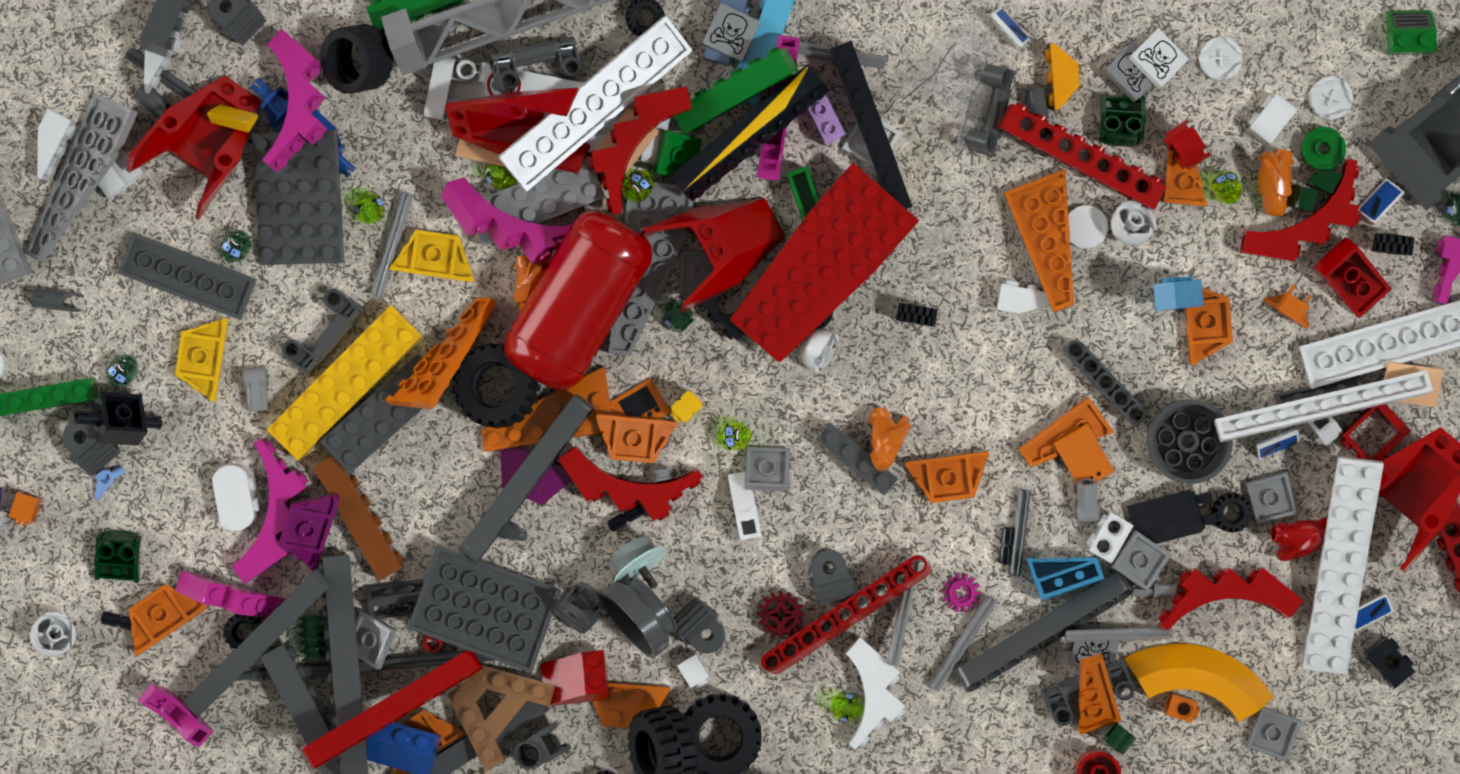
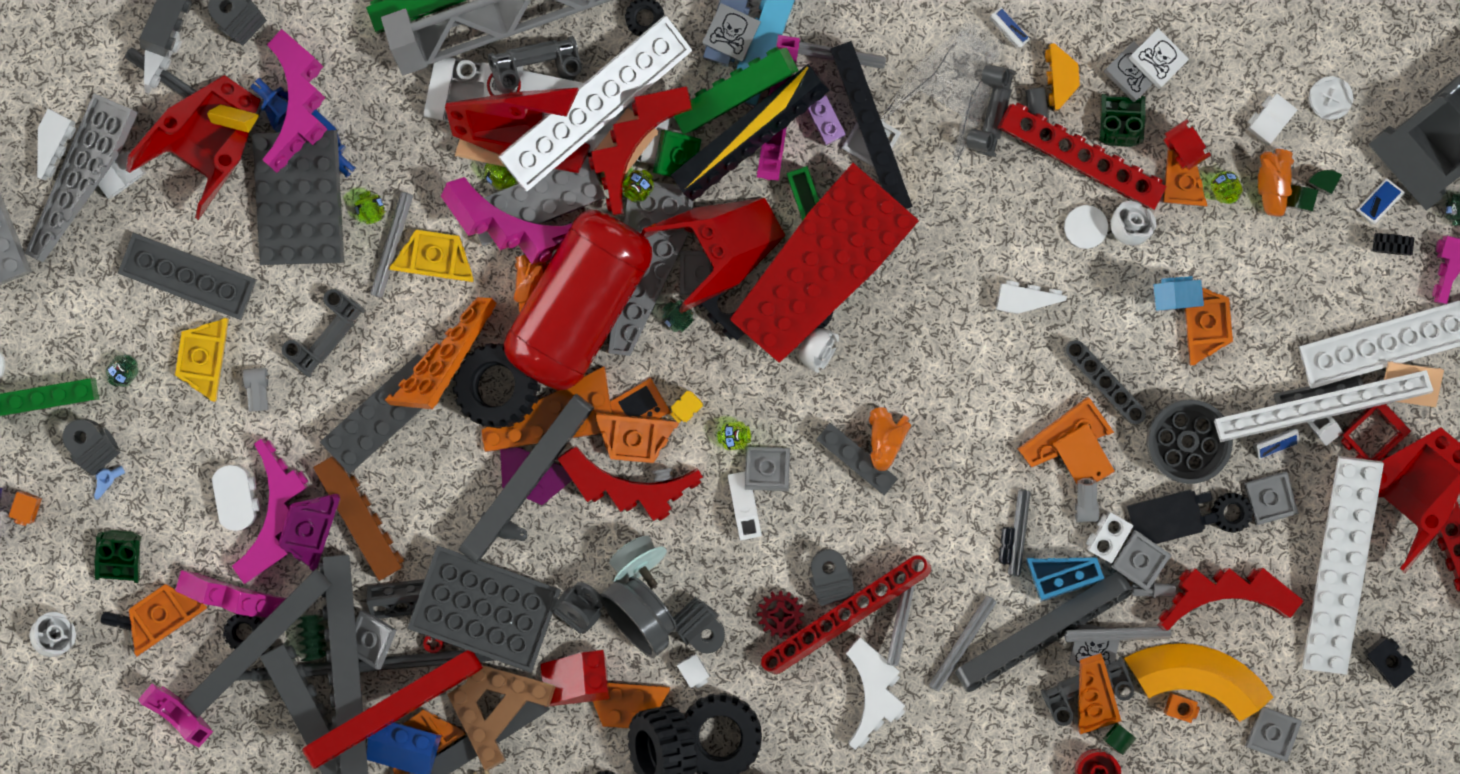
dark grey piece [32,288,84,312] -> none
black brick [74,392,163,446] -> none
dark grey piece [134,84,171,120] -> none
clear green head [219,229,252,263] -> none
yellow brick [267,305,424,461] -> none
black tyre [320,24,393,94] -> none
dark grey piece [512,720,571,771] -> none
black piece [607,505,643,532] -> none
clear neon green head [830,691,863,723] -> none
black tyre [896,303,938,327] -> none
orange wing [905,451,989,503] -> none
dark pink gear [942,573,981,612] -> none
orange wing [1004,169,1074,314] -> none
white tile [1198,37,1243,81] -> none
red arch [1240,159,1361,262] -> none
orange piece [1264,284,1312,329] -> none
red animal [1271,517,1328,561] -> none
green plate [1301,126,1346,171] -> none
red slope [1313,237,1392,318] -> none
slope [1354,592,1394,632] -> none
green slope [1386,10,1437,55] -> none

